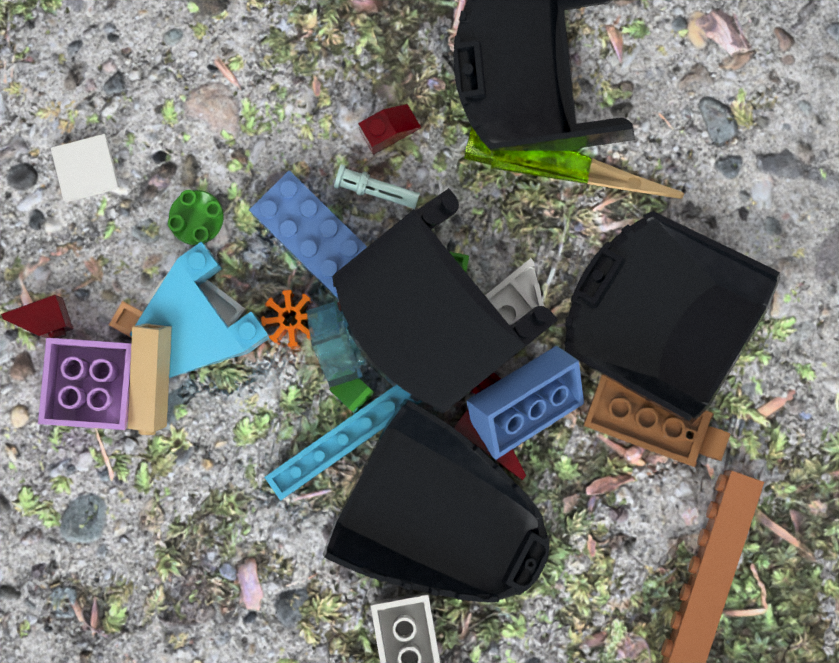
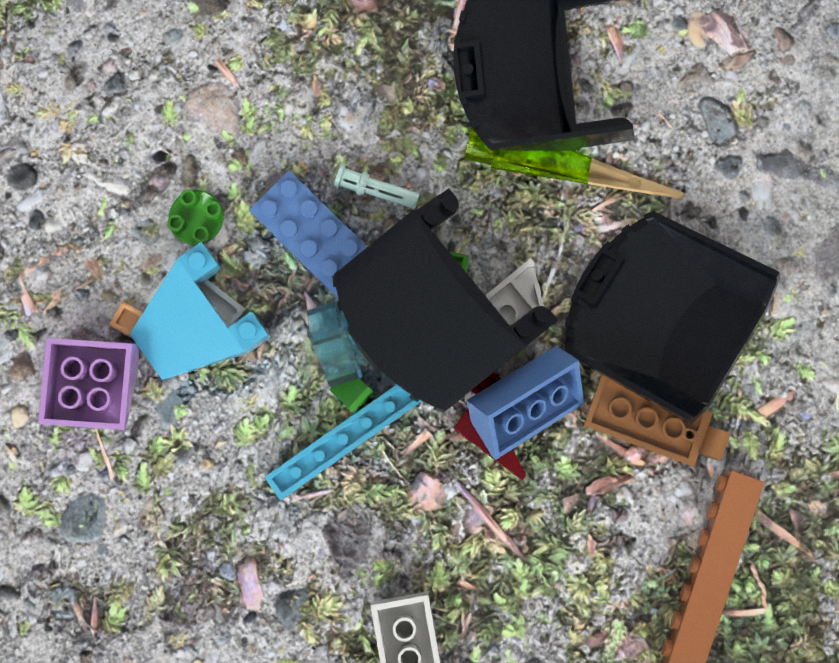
dark red slope [1,295,74,339] -> none
white tile [51,134,120,202] -> none
tan brick [128,323,172,435] -> none
orange gear [261,290,321,349] -> none
black windscreen [323,399,550,603] -> none
dark red slope [358,104,421,155] -> none

